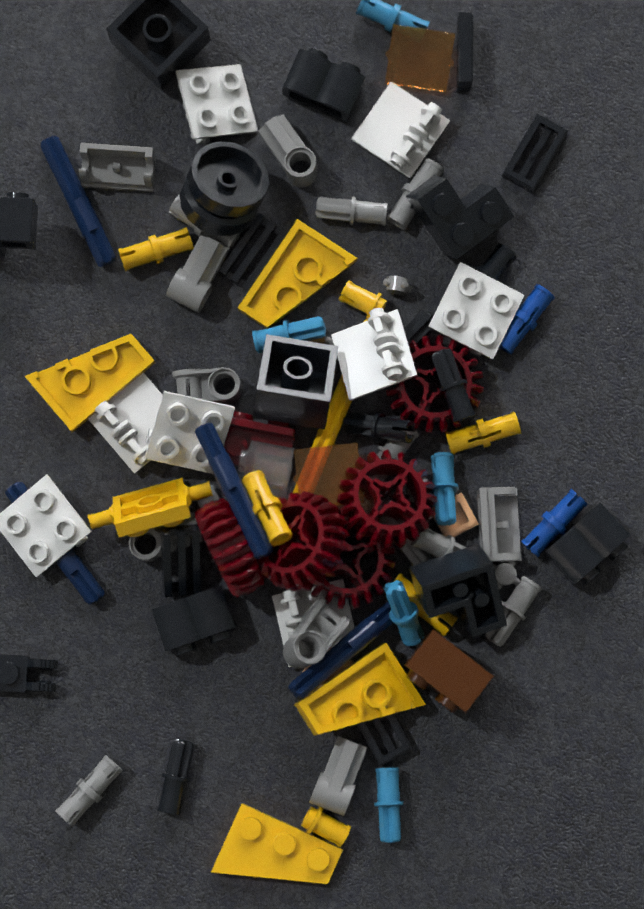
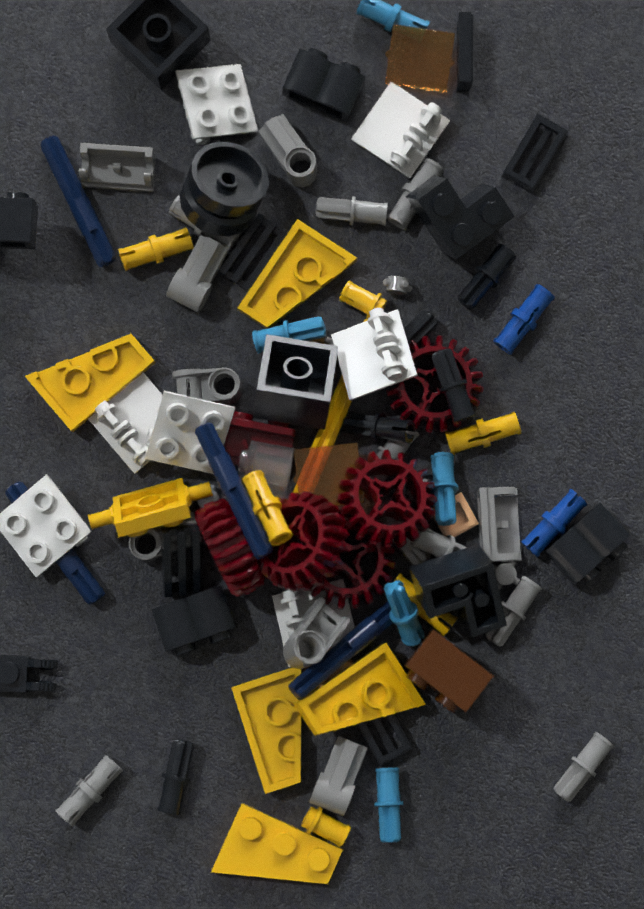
white hinge [428,262,524,360] -> none
none -> yellow wing [231,667,302,794]
none -> light grey axle [554,731,615,802]

